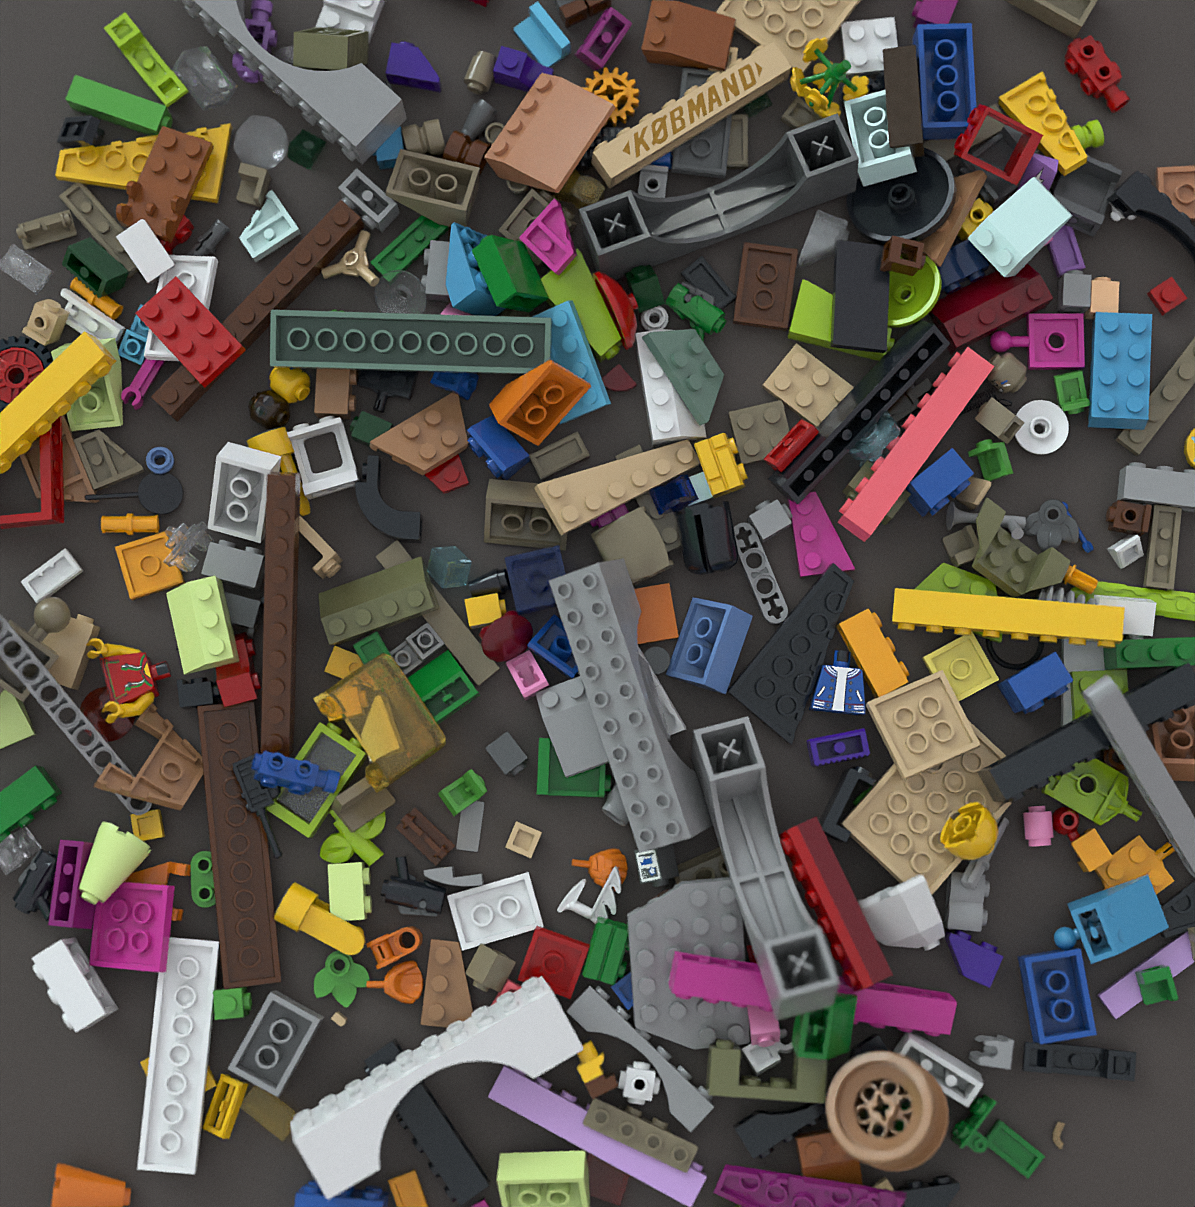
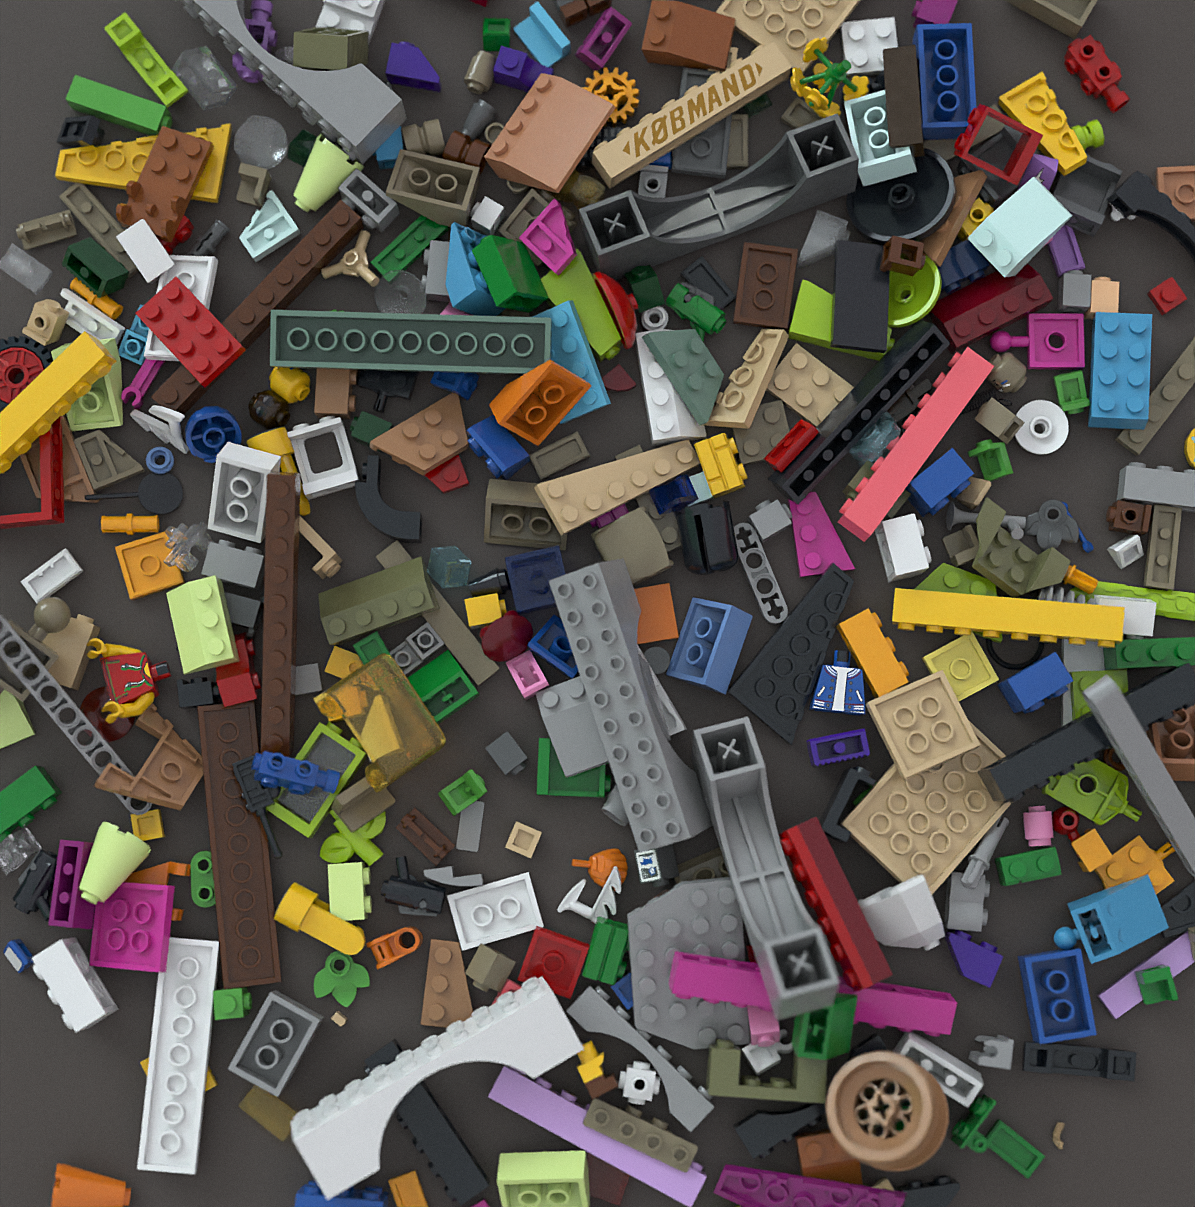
yellow tile [202,1074,248,1139] -> none
orange piece [366,960,424,1004] -> none
yellow cylinder [940,802,999,860] -> none
none -> blue slope [3,939,34,973]
none -> white piece [130,405,189,454]
none -> blue cylinder [185,406,242,463]
none -> yellowish green cone [293,134,364,212]
none -> light grey tile [295,663,323,696]
none -> white plate [470,196,505,236]
none -> green slope [483,18,510,51]
none -> tan wing [705,329,789,429]
none -> white brick [875,513,931,583]
none -> green brick [994,847,1062,886]

